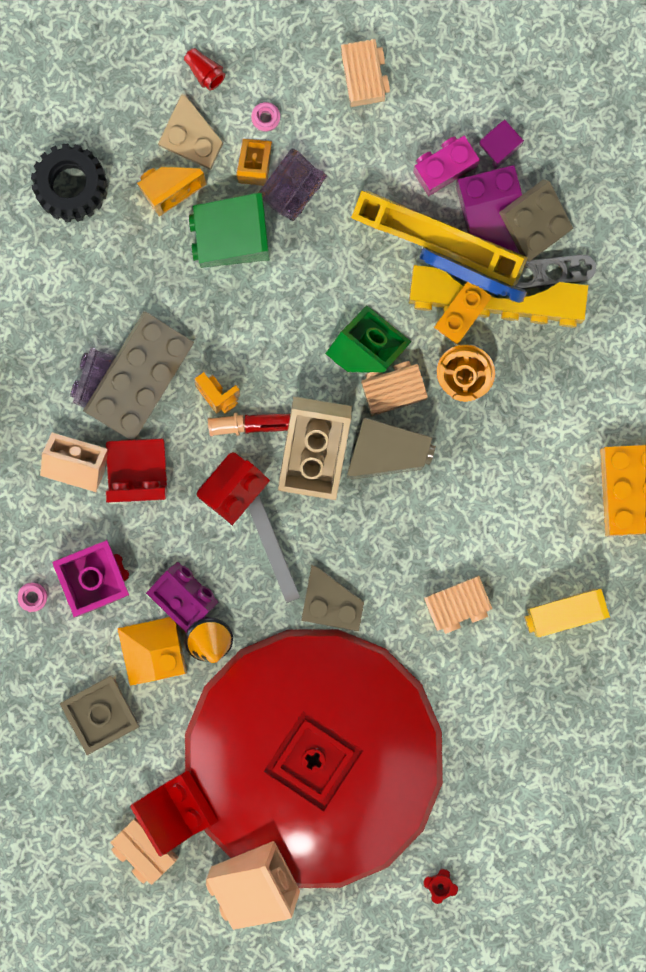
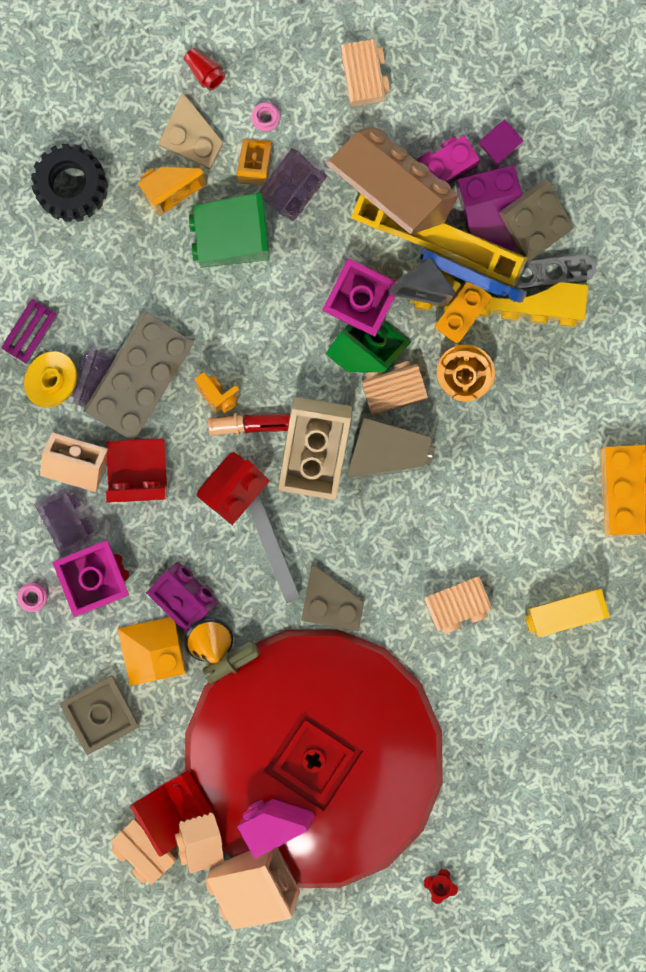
none -> magenta tile [1,299,58,364]
none -> yellow dish [24,351,77,408]
none -> clear purple bracket [34,488,94,556]
none -> light nougat brick [175,813,224,873]
none -> olive axle [203,642,259,684]
none -> dark pink slope [237,799,316,859]
none -> dark pink slope [322,258,397,337]
none -> medium nougat slope [327,127,459,234]
none -> flat silver slope [389,258,455,307]

